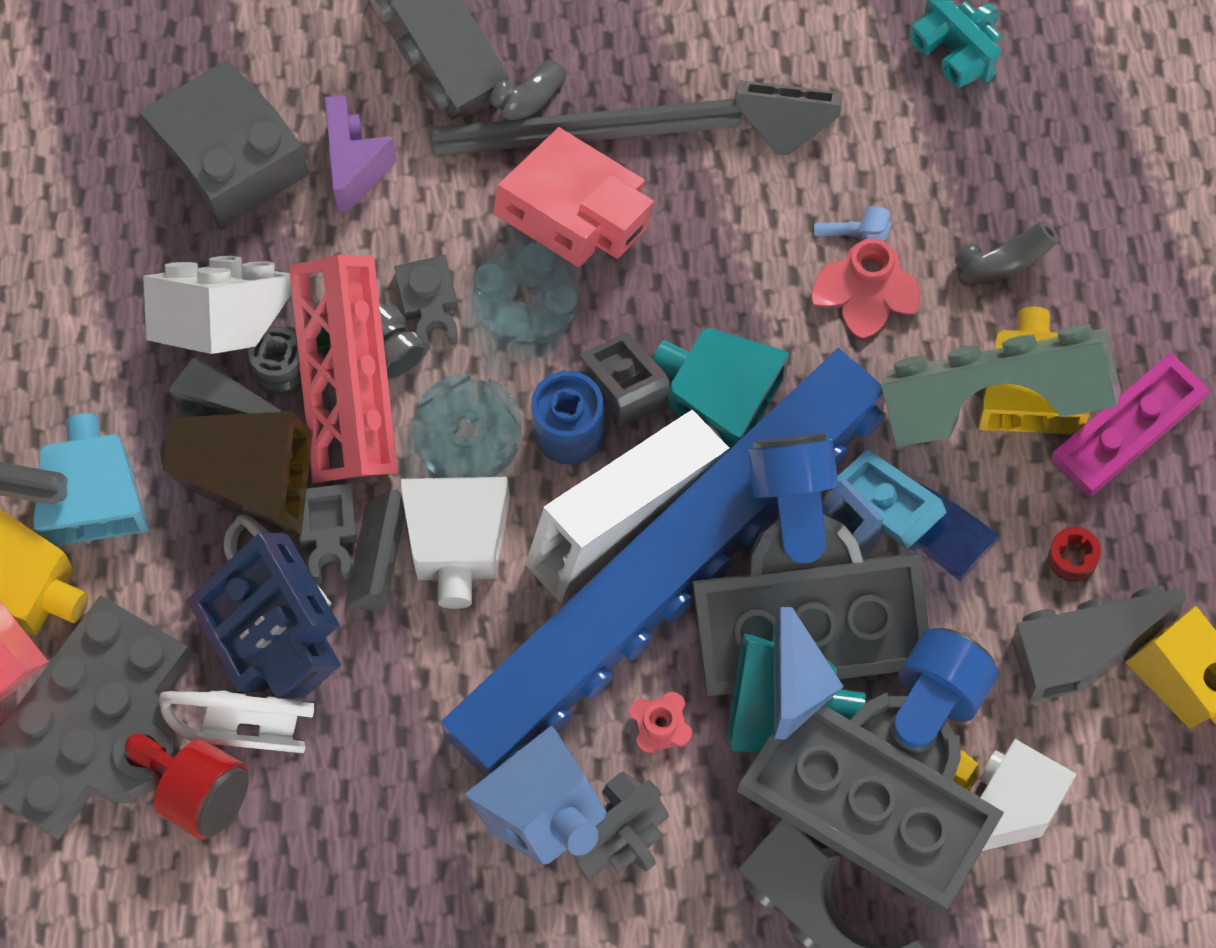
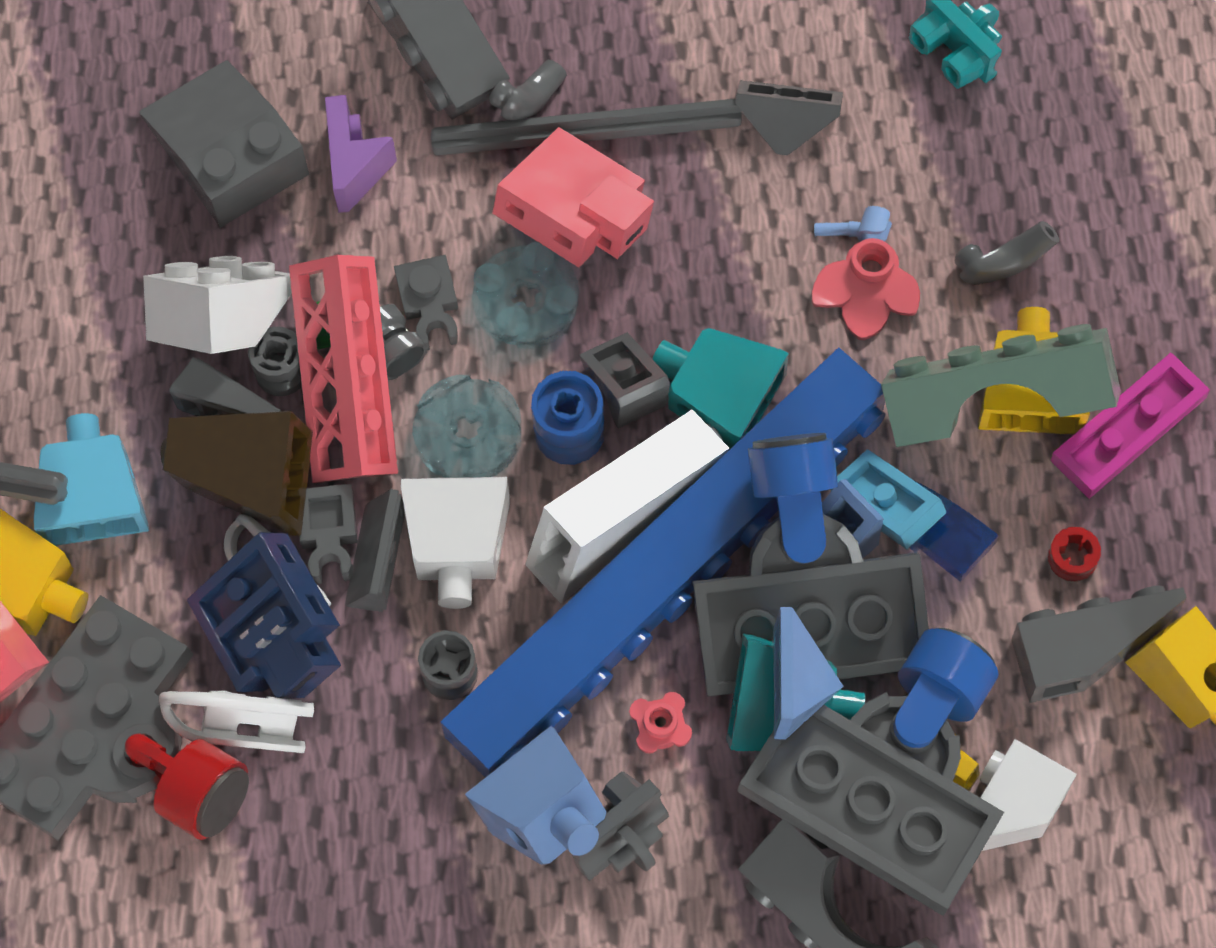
none -> dark grey wheel [418,630,478,700]

